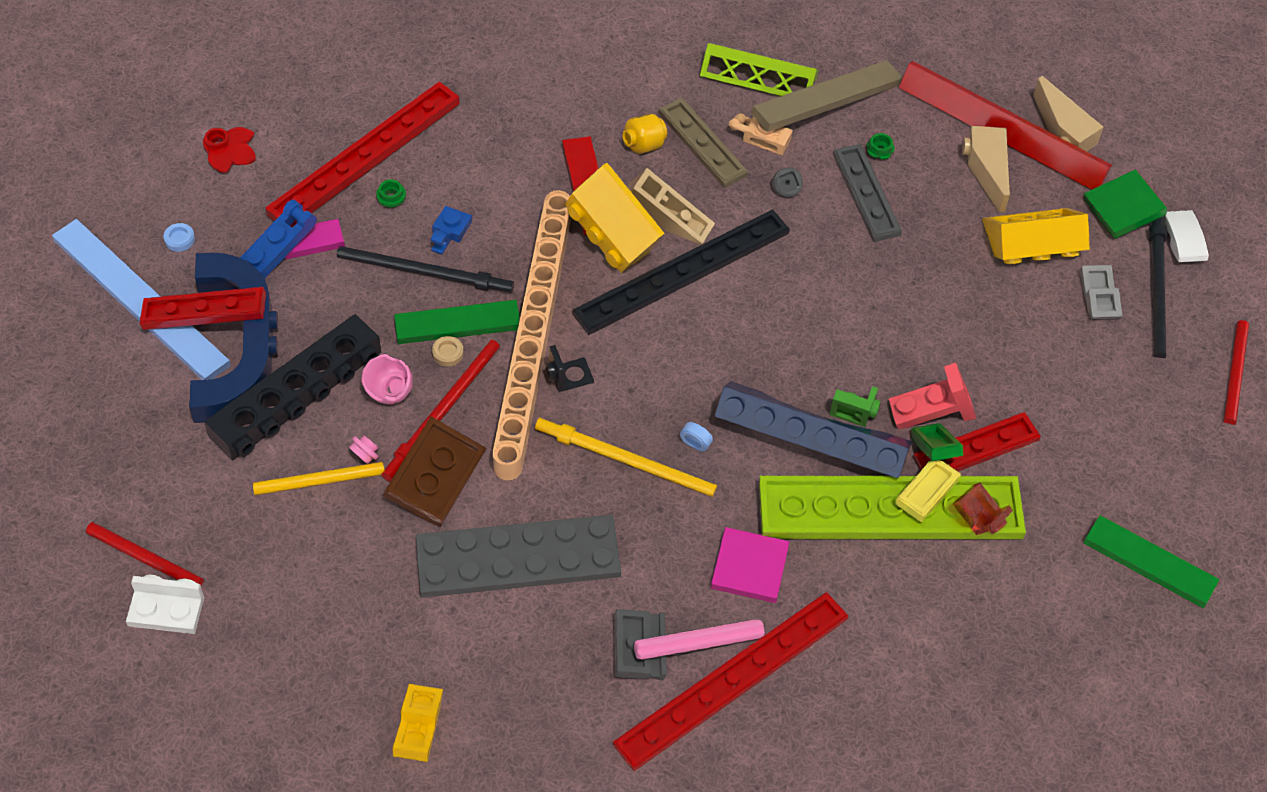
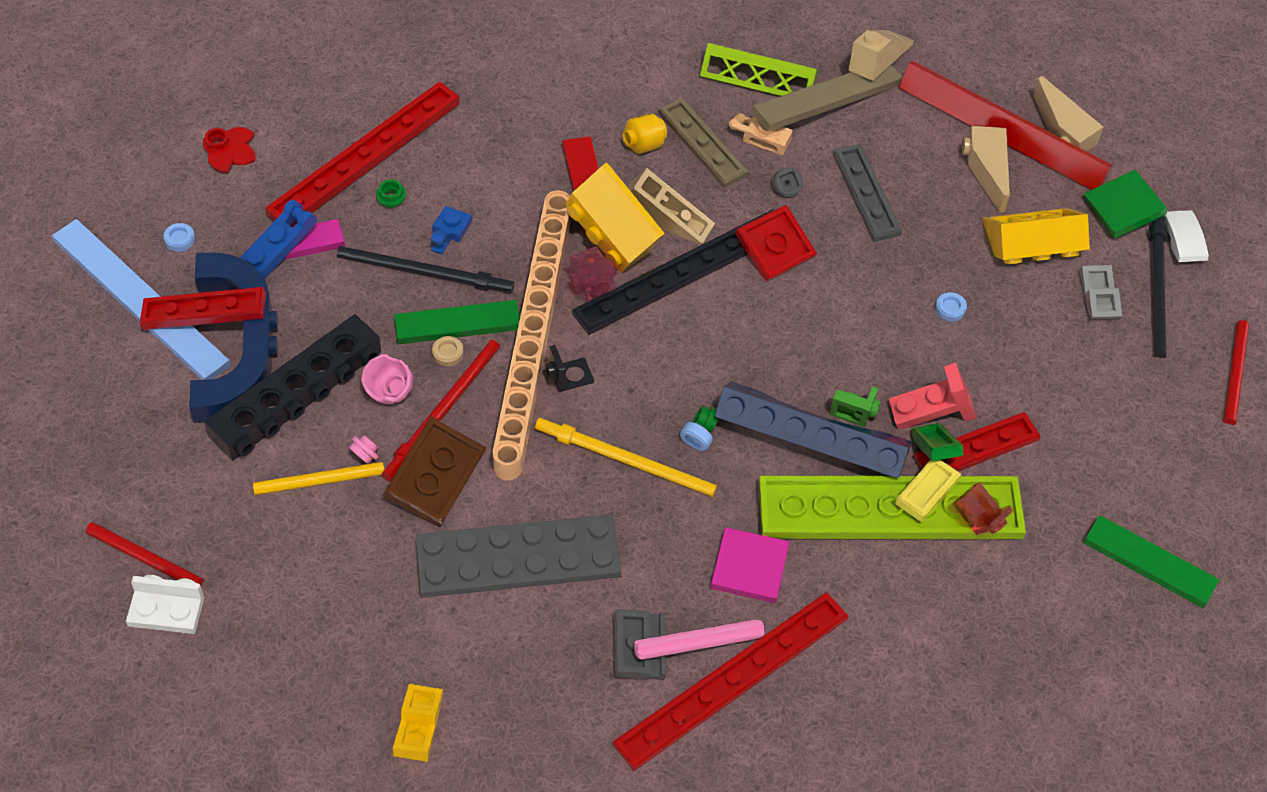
green plate [866,133,895,160] -> none
none -> clear pink brick [569,246,617,300]
none -> green plate [692,405,718,433]
none -> red tile [735,205,817,282]
none -> tan slope [849,30,914,81]
none -> light blue tile [935,292,967,322]

